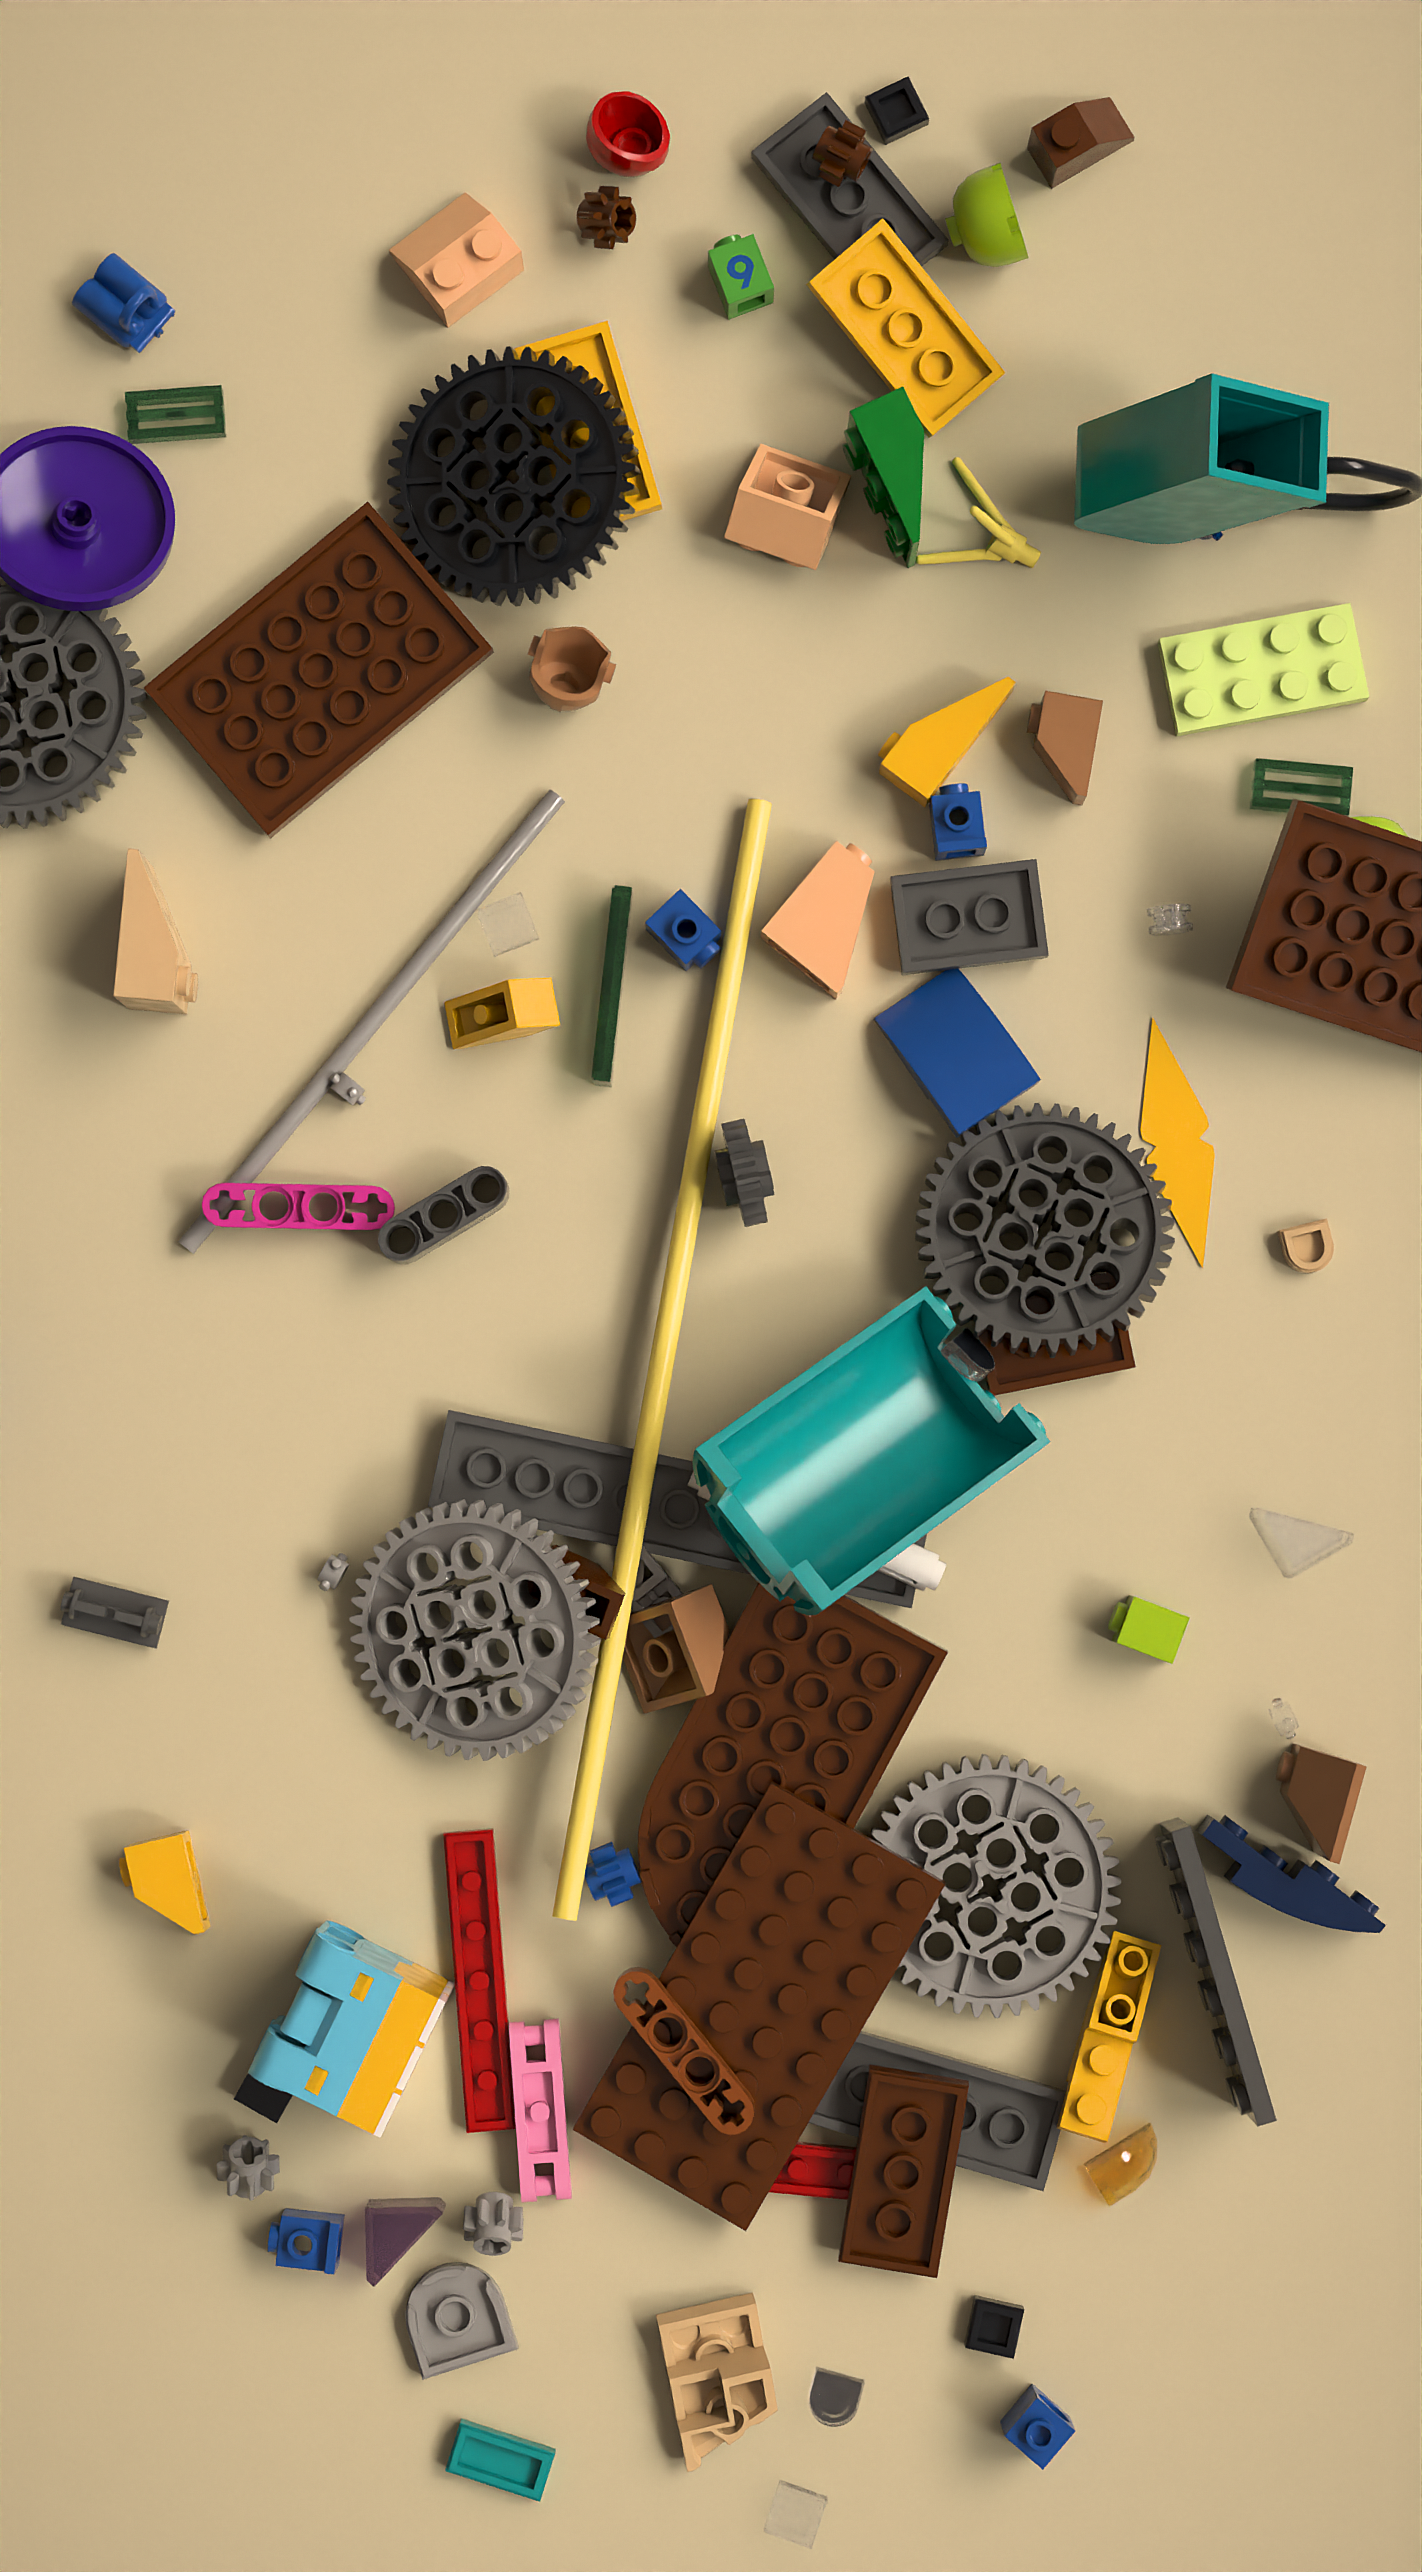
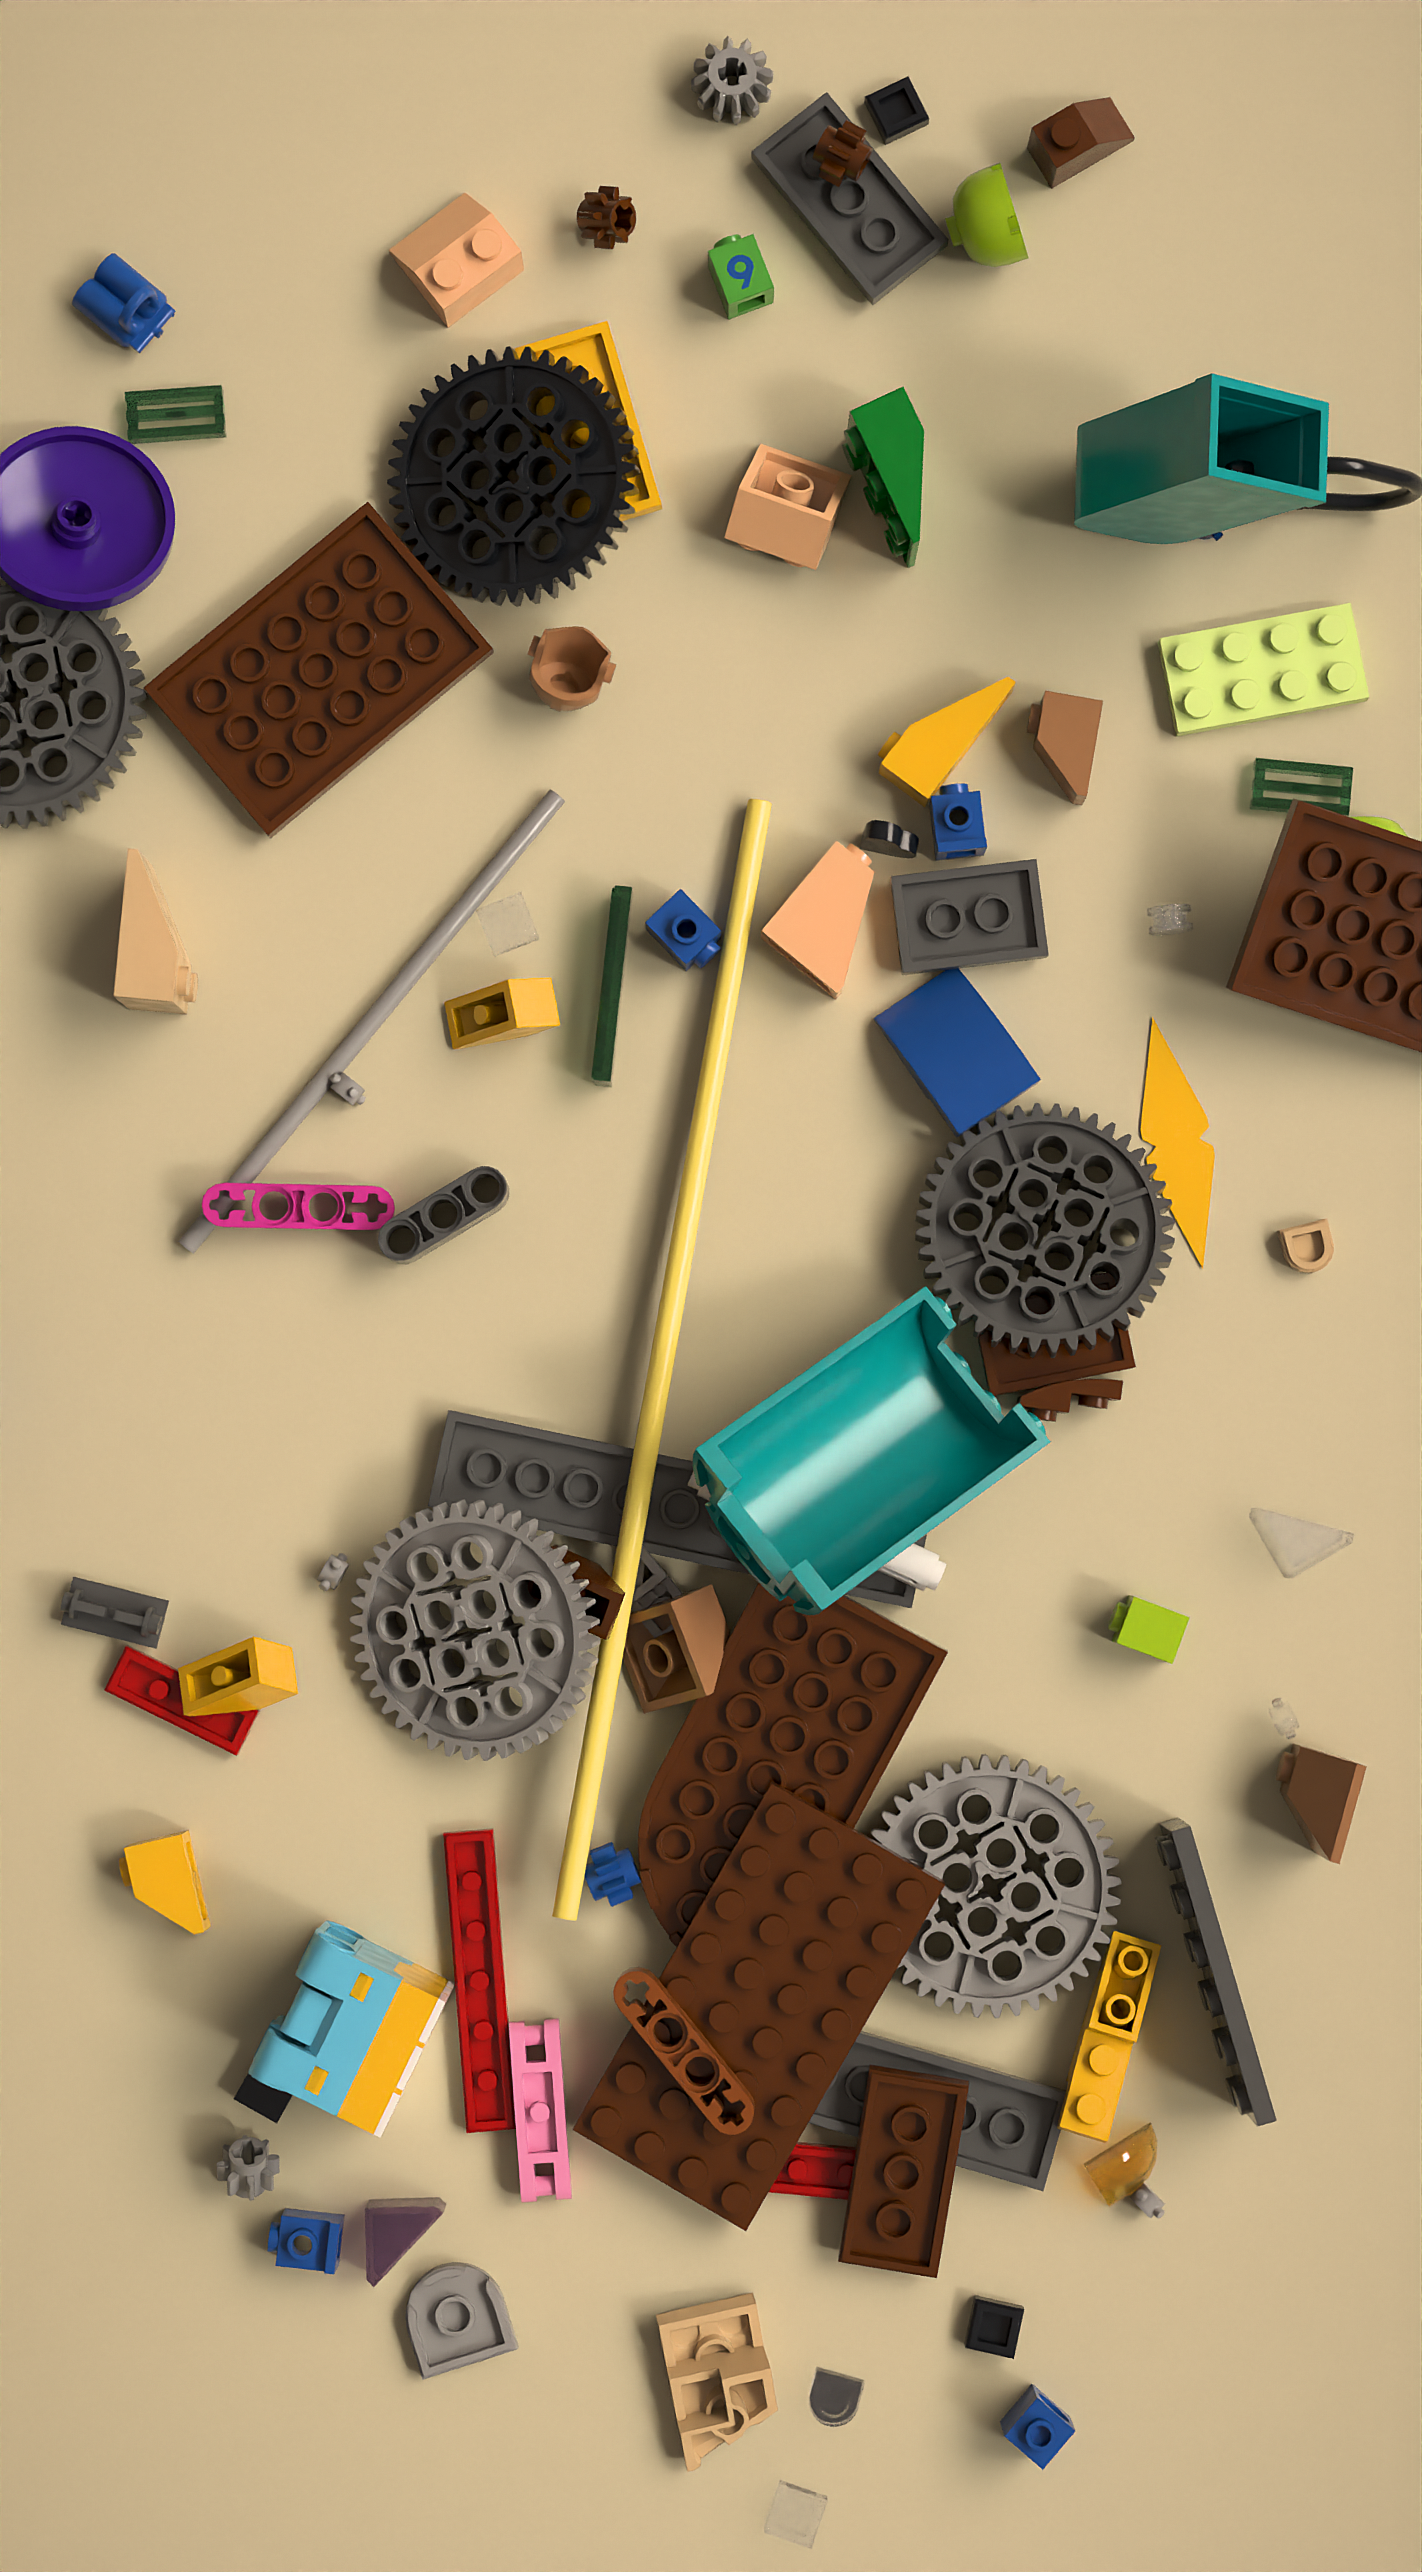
teal tile [445,2418,556,2502] -> none
light grey gear [463,2192,524,2256] -> none
red hat [586,91,670,177] -> none
dark grey gear [714,1118,775,1227] -> none
yellow plate [806,218,1005,438] -> none
light yellow plant [916,457,1041,568] -> none
tile [941,1327,995,1381] -> none
dark blue slope [1196,1815,1386,1933] -> none
none -> red tile [104,1645,260,1756]
none -> yellow slope [178,1636,298,1716]
none -> light grey gear [691,36,773,125]
none -> black tile [860,820,919,859]
none -> reddish brown slope [1016,1379,1123,1422]
none -> light grey piece [1130,2182,1165,2219]

